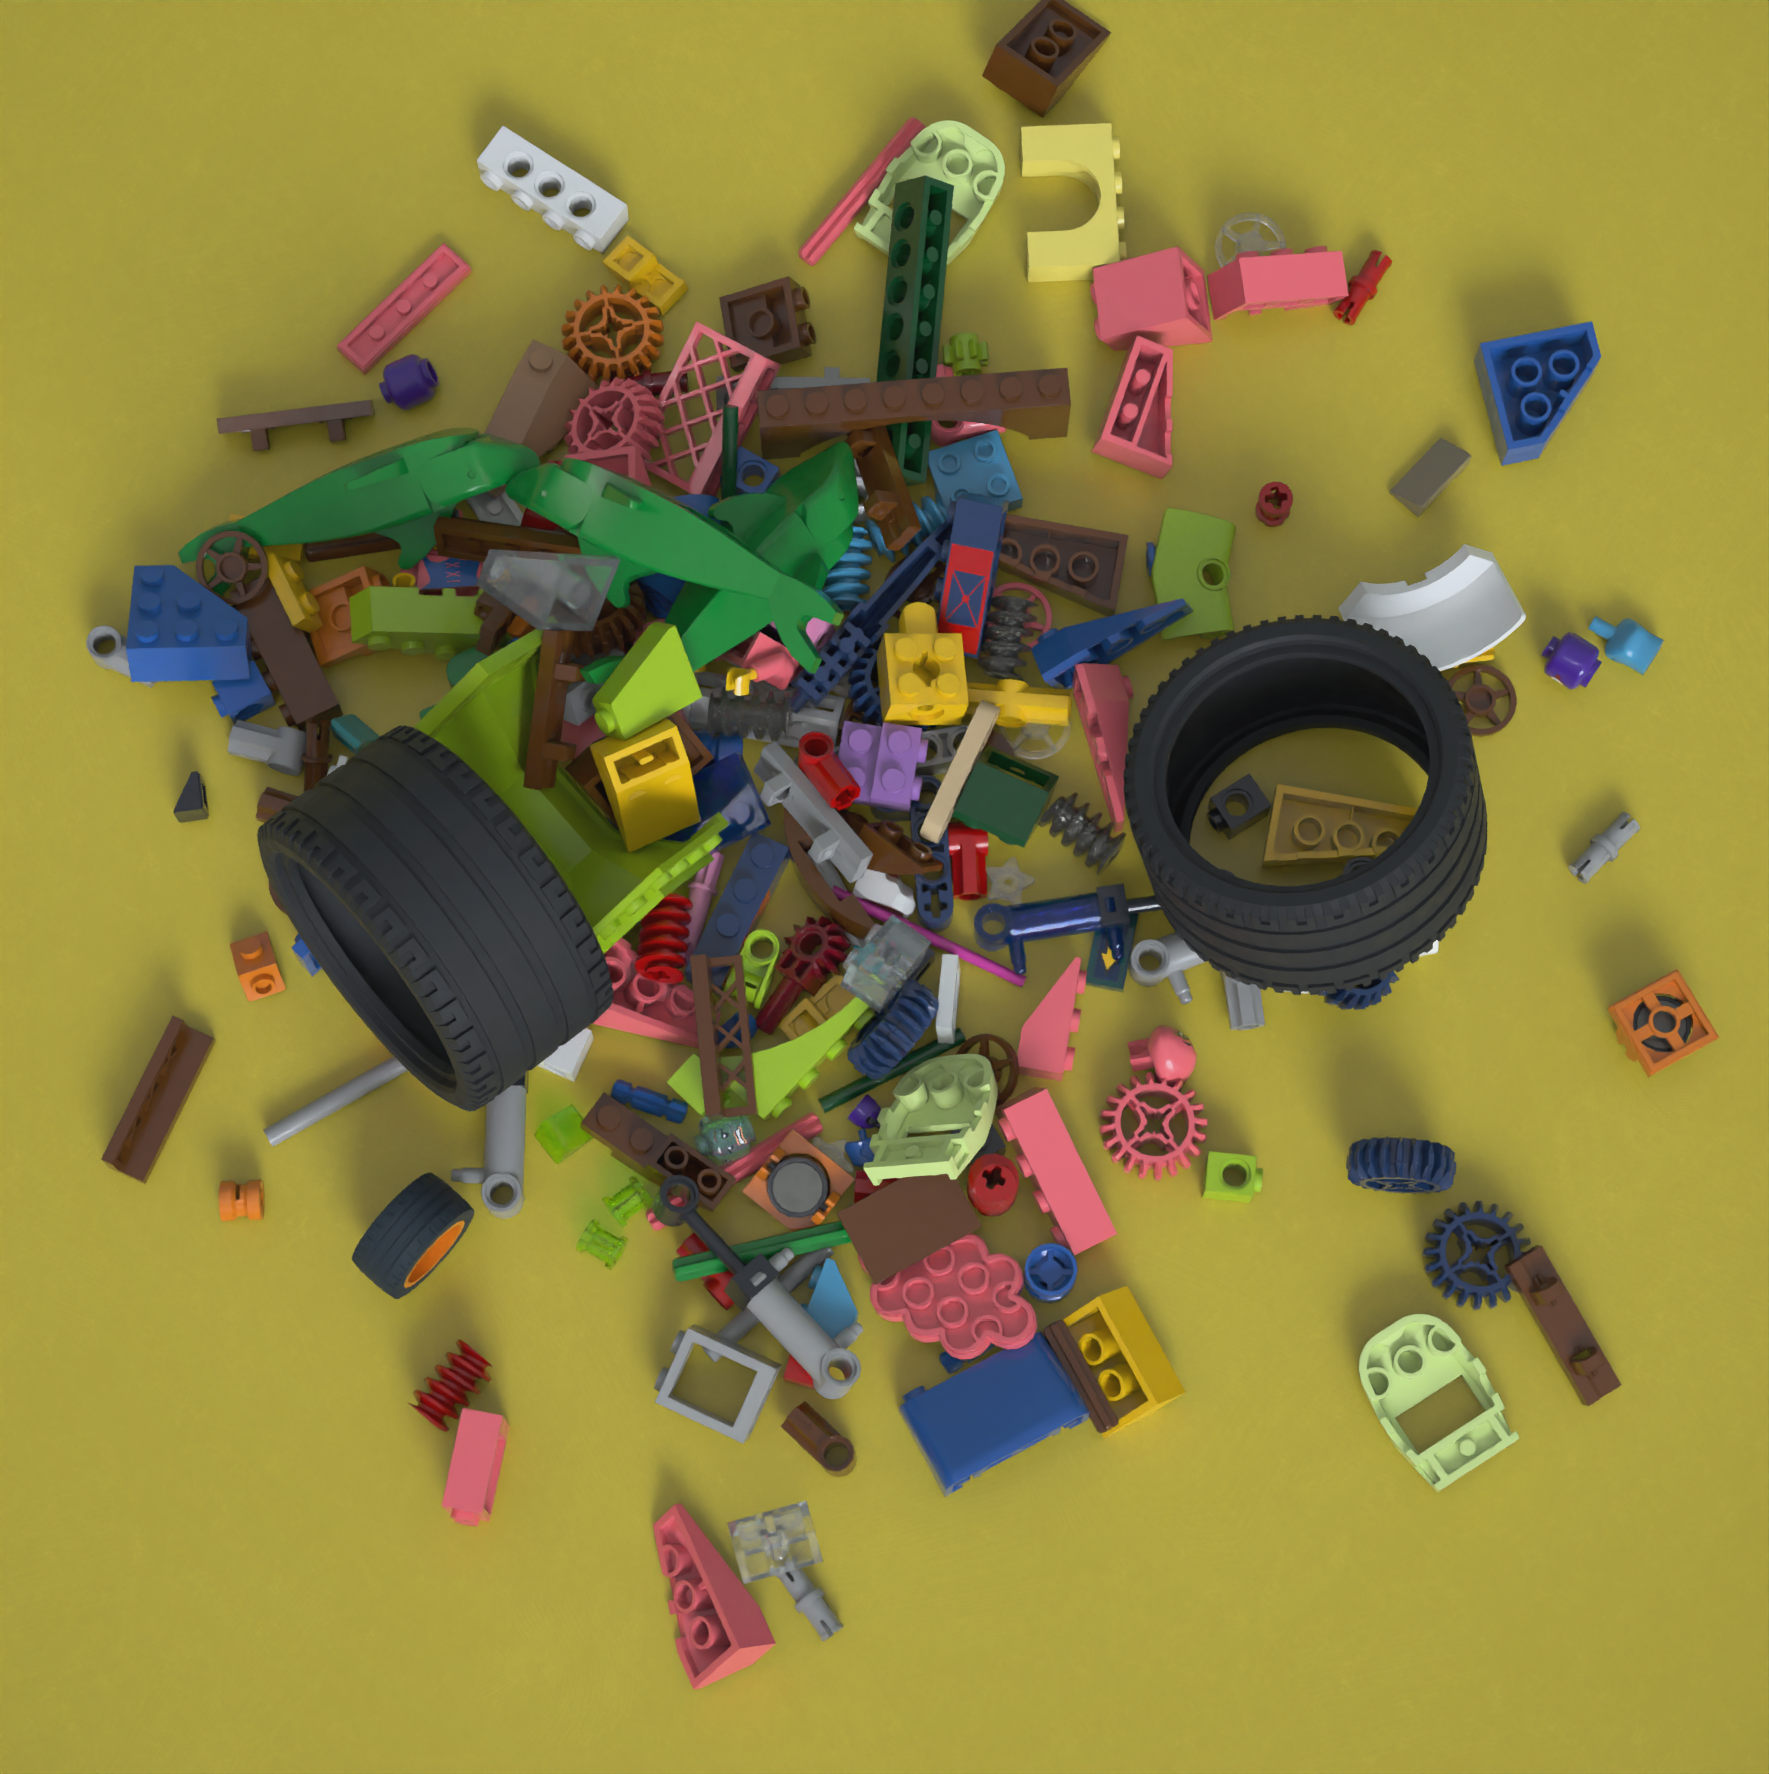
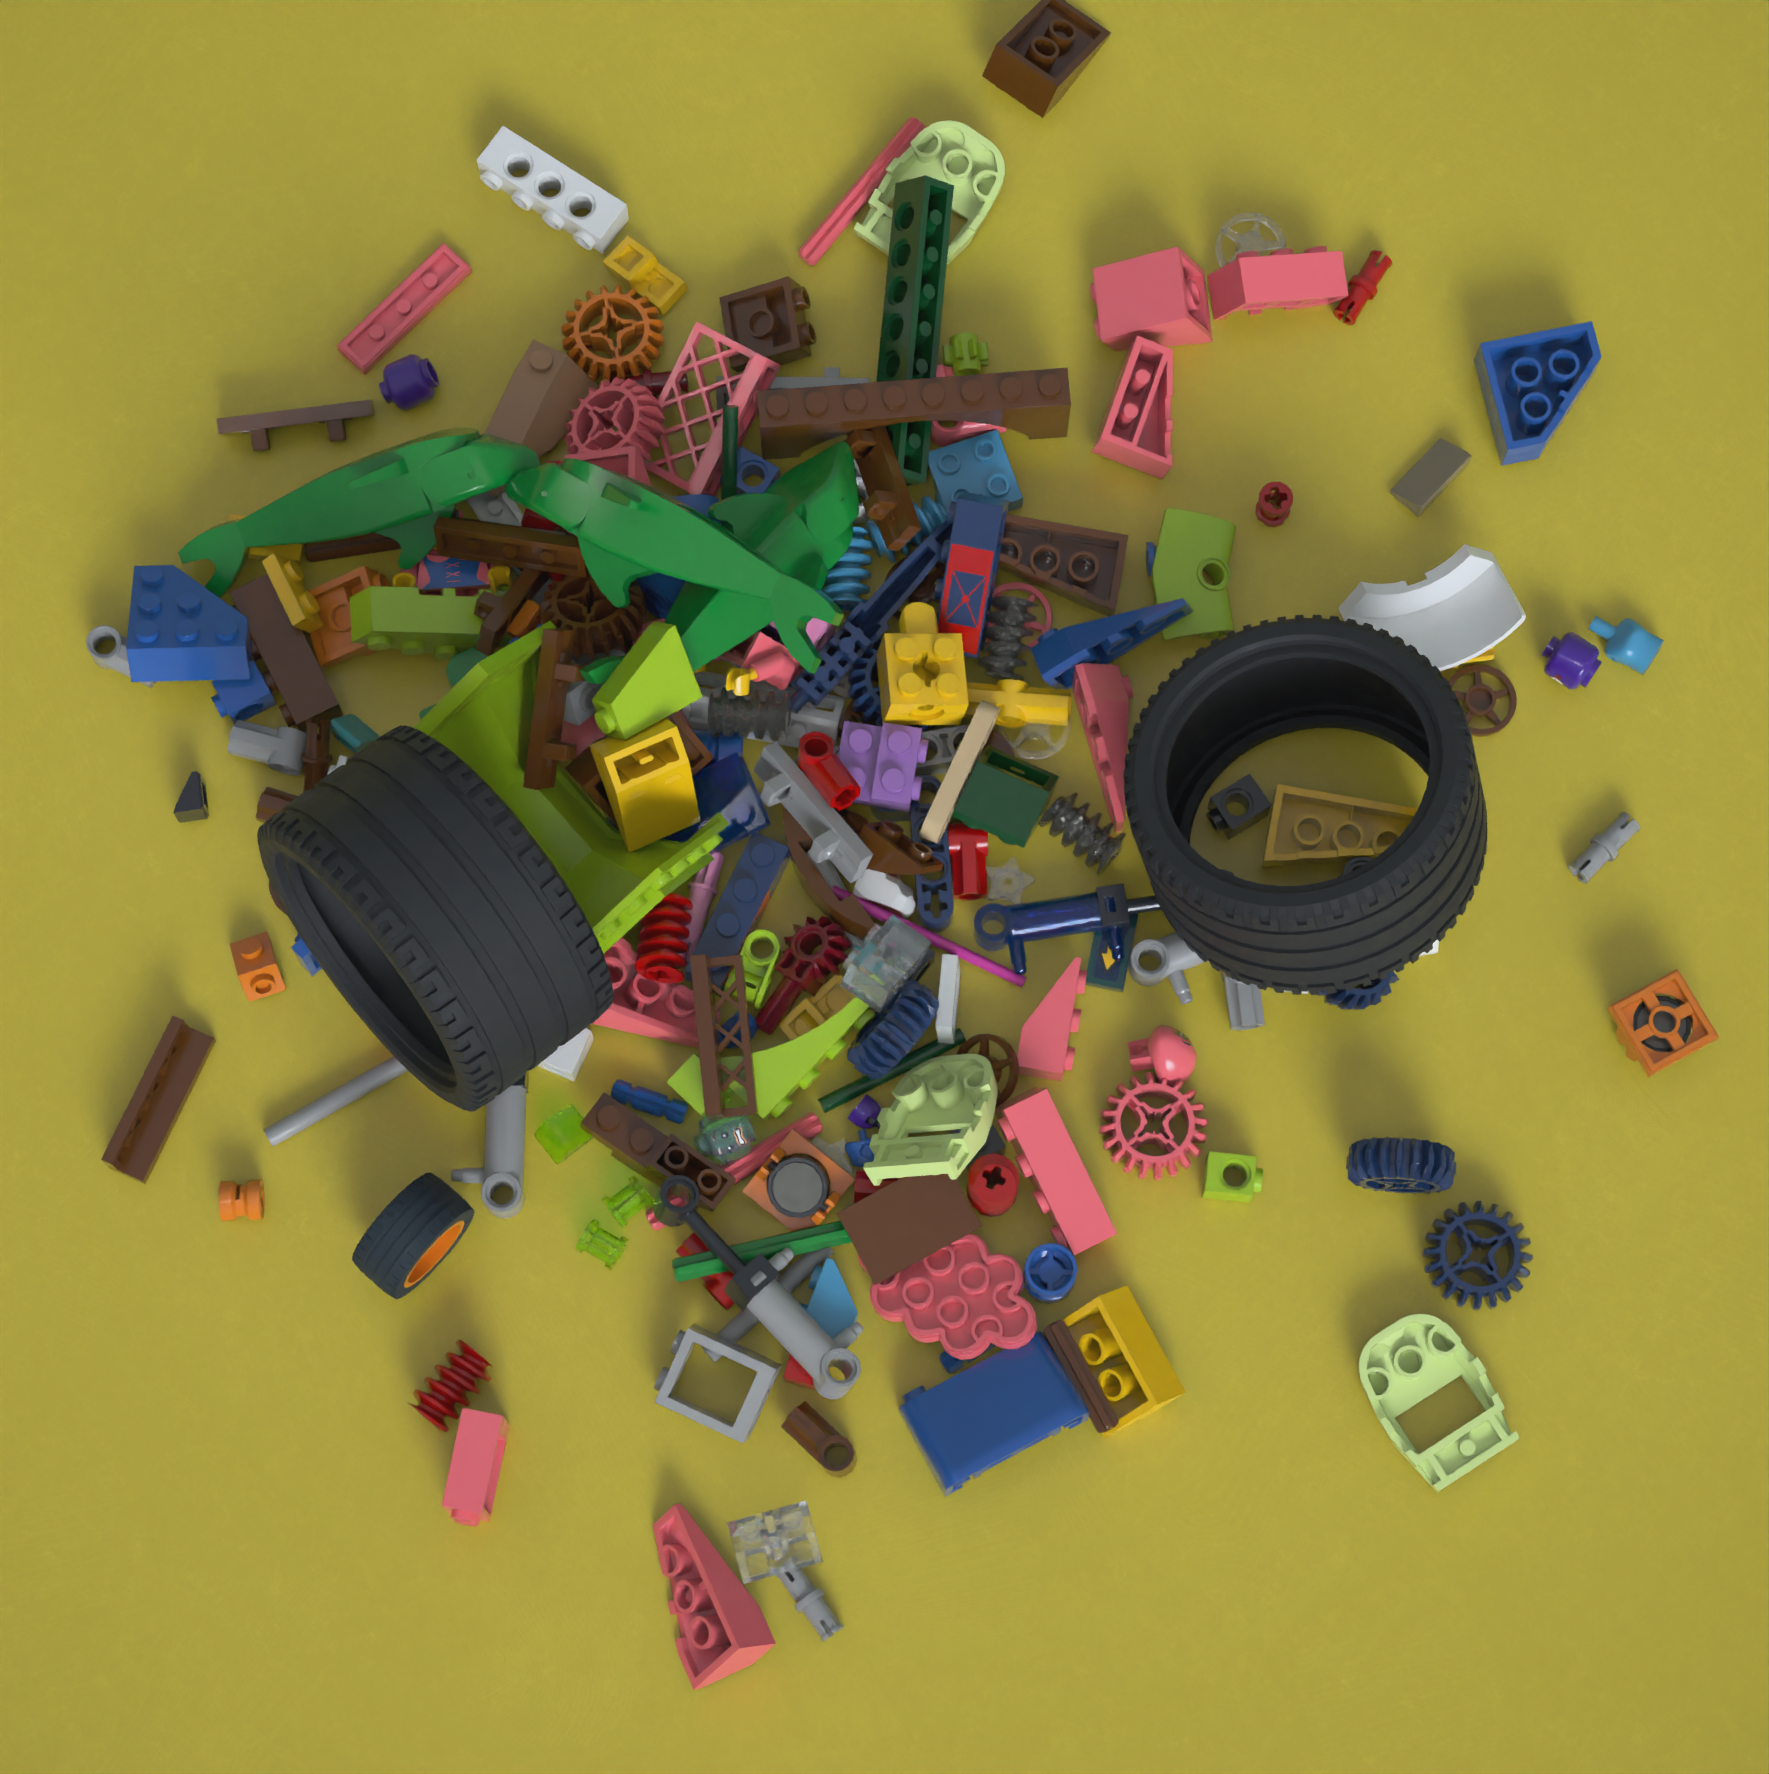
reddish brown wheel [196,531,269,604] -> none
clear slope [476,549,620,631] -> none
light yellow arch [1020,123,1127,282] -> none
reddish brown hinge [1503,1245,1621,1406] -> none

